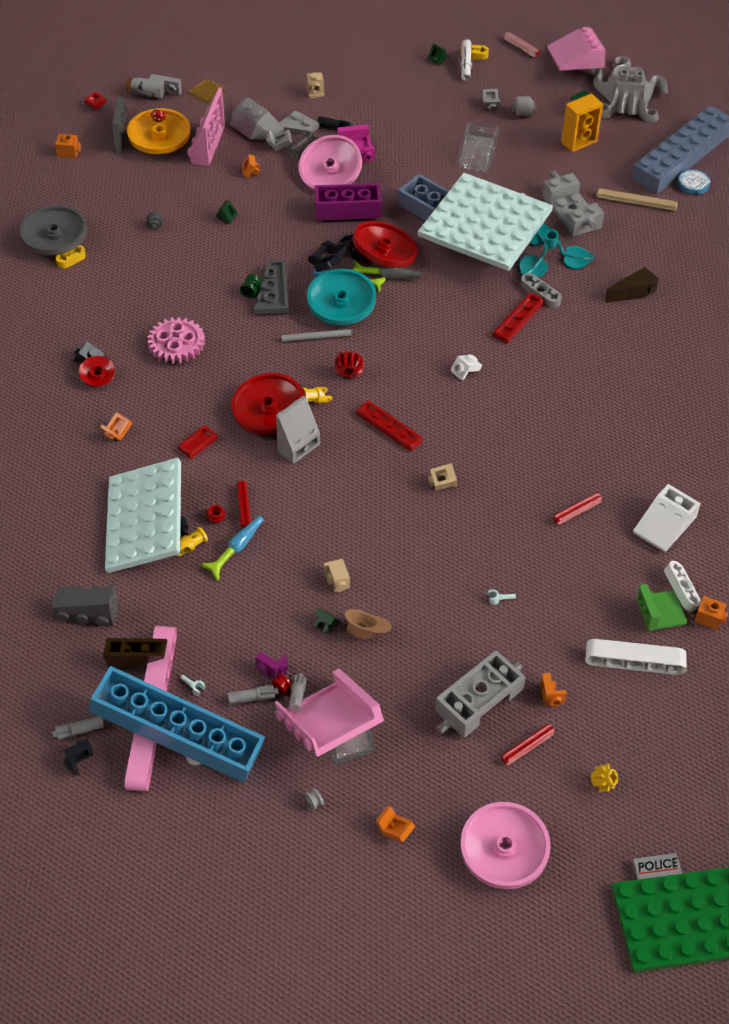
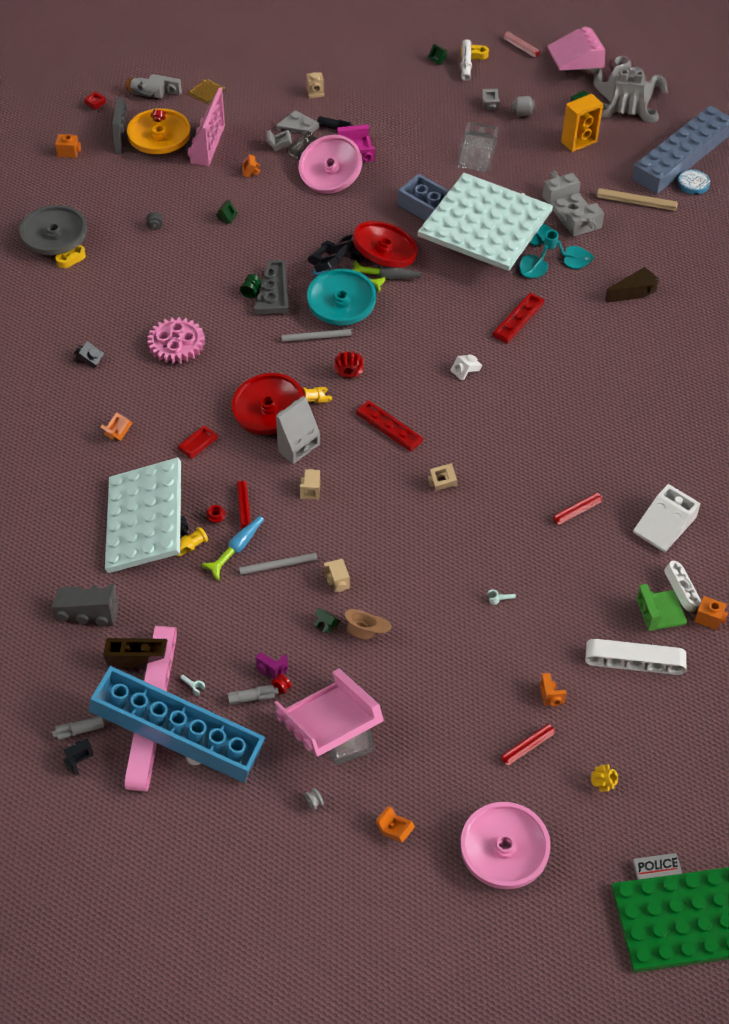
red dish [79,356,115,387] -> none
light grey wedge [230,97,285,141] -> none
light grey piece [289,673,307,713] -> none
magenta brick [314,183,382,221] -> none
light grey brick [435,650,526,738] -> none
light grey beam [521,273,562,308] -> none
none -> light grey bar [239,553,317,575]
none -> tan brick [300,469,321,500]

